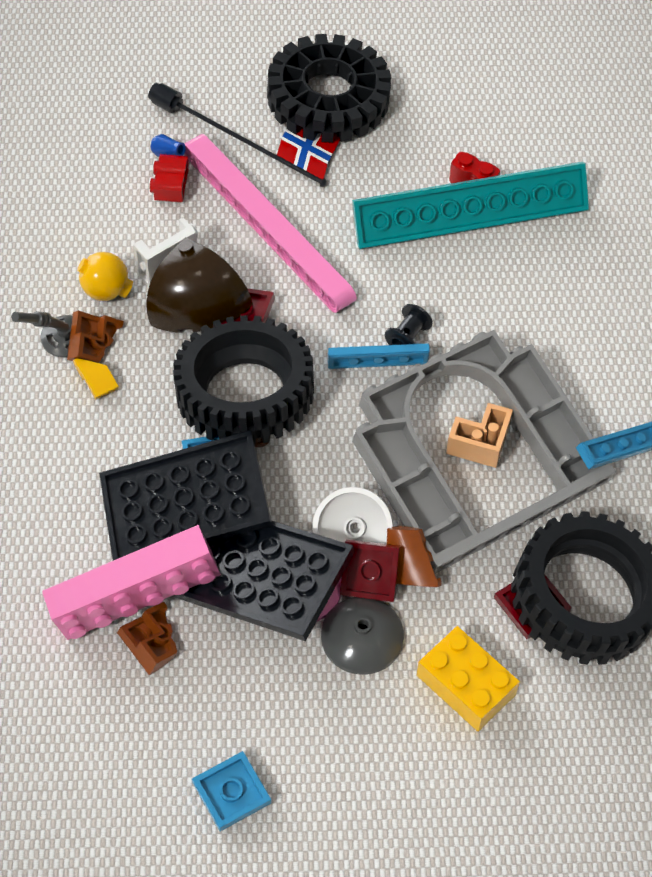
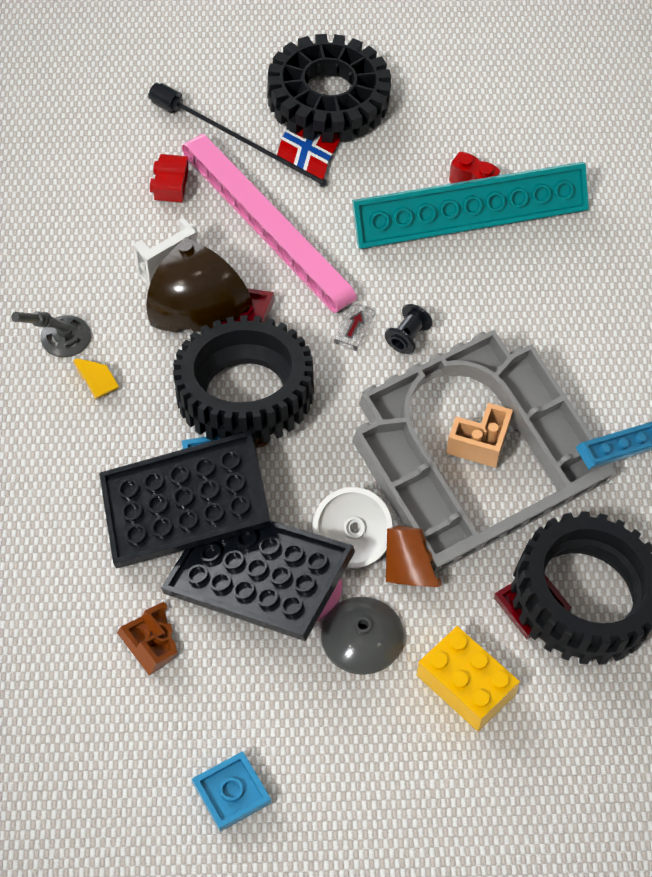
bright pink brick [42,525,221,640] -> none
dark orange slope [67,310,124,363] -> none
yellow brick [77,252,133,301] -> none
blue cone [150,134,186,157] -> none
dark azure tile [328,343,430,369] -> none
dark red plate [340,540,401,602] -> none
none -> clear tile [334,301,376,351]

